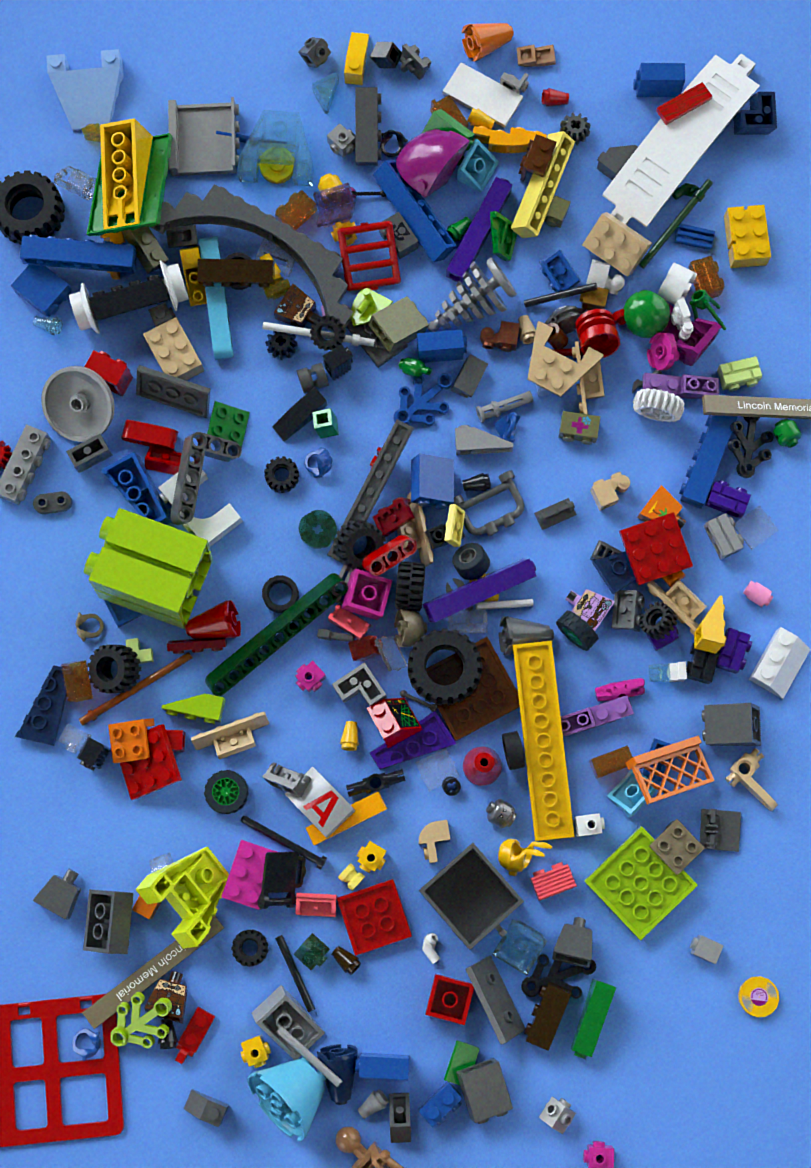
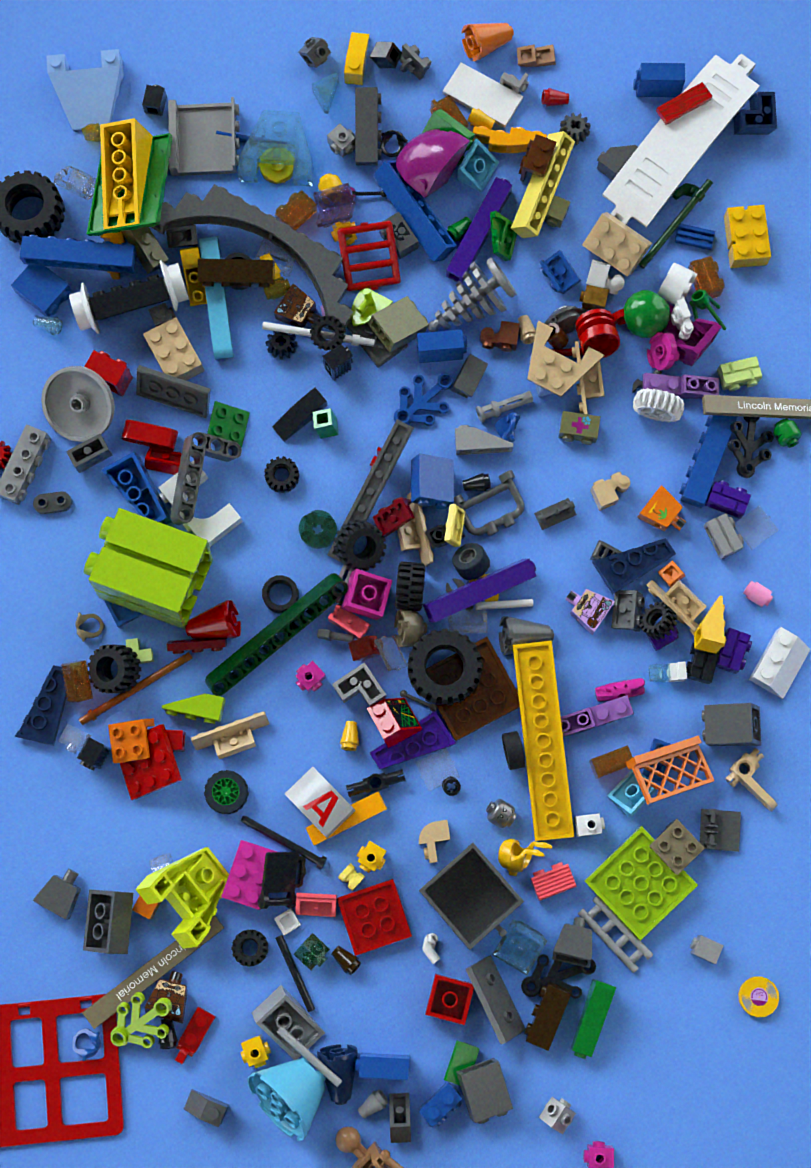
dark grey hinge [263,762,311,797] -> none
dark grey wheel [296,363,329,393] -> none
blue piece [304,447,332,478] -> none
red beam [362,535,417,576] -> none
green plant [399,357,432,377] -> none
cone [463,747,502,786] -> none
black bar [524,282,598,308] -> none
black wheel [556,610,599,651] -> none
red plate [619,512,693,586] -> none
none -> black brick [142,85,167,116]
none -> white tile [274,908,301,936]
none -> light grey bar [578,895,653,973]

